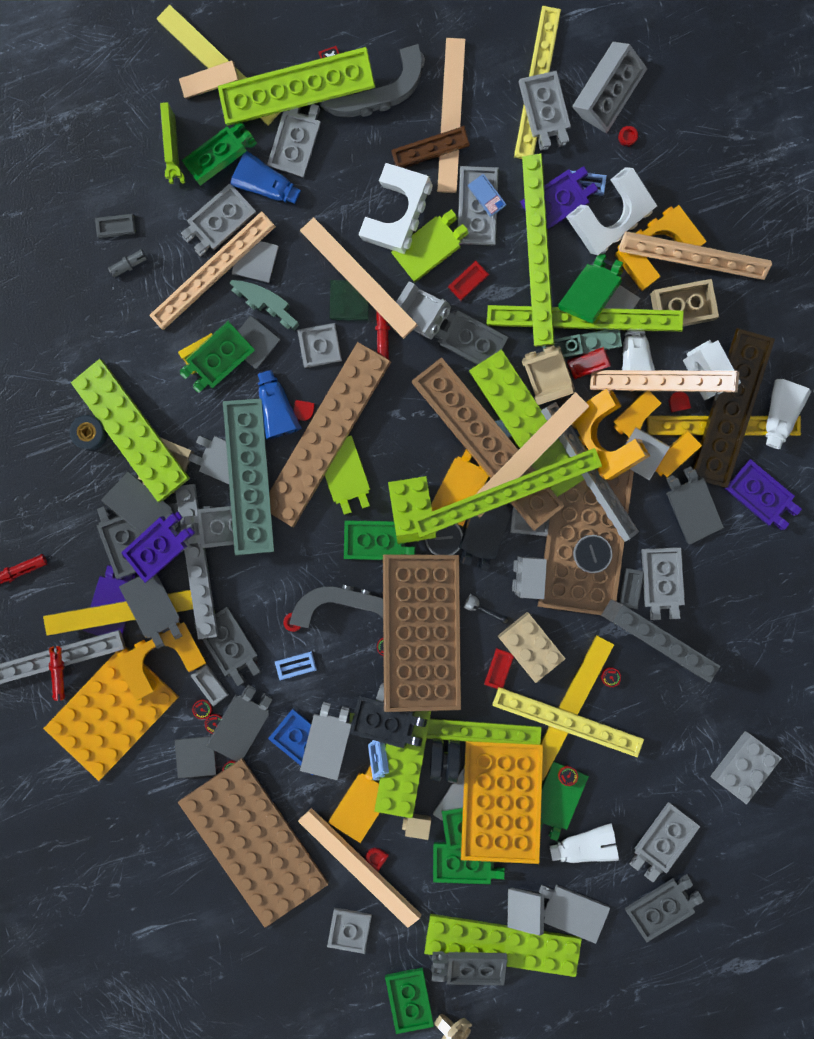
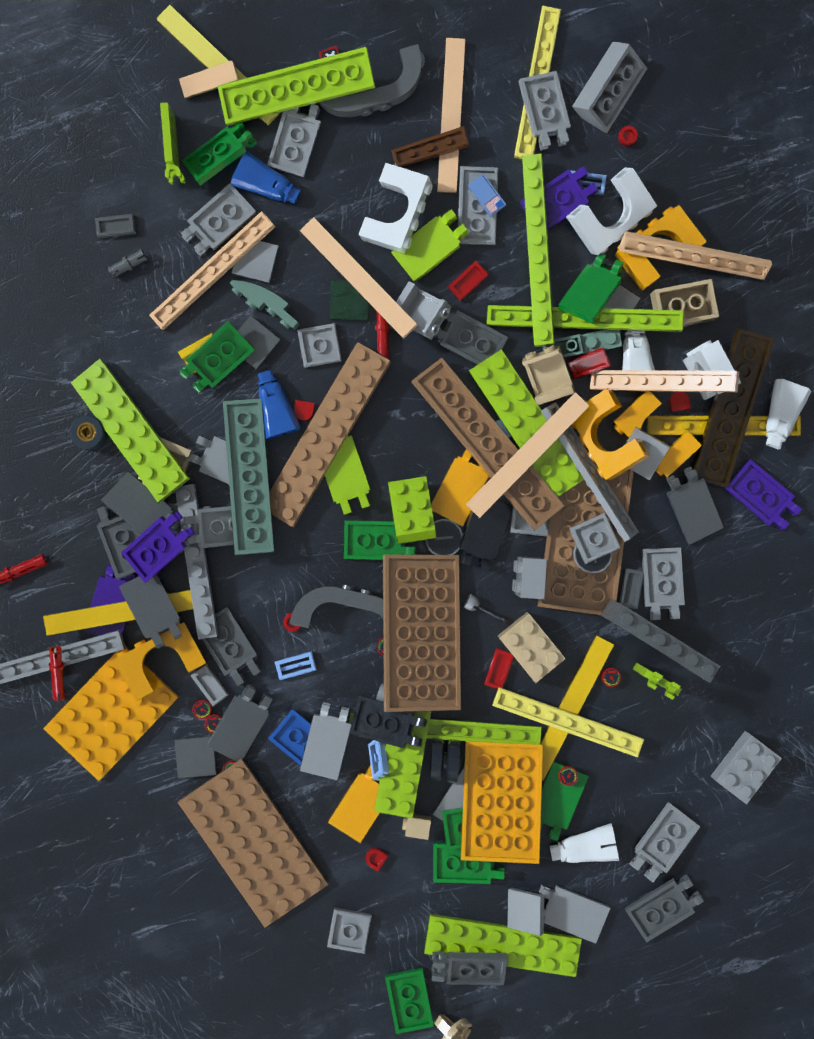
light nougat tile [298,808,422,928] -> none
lime plate [412,448,602,538] -> none
none -> light grey tile [569,513,621,564]
none -> lime tile [633,663,682,700]

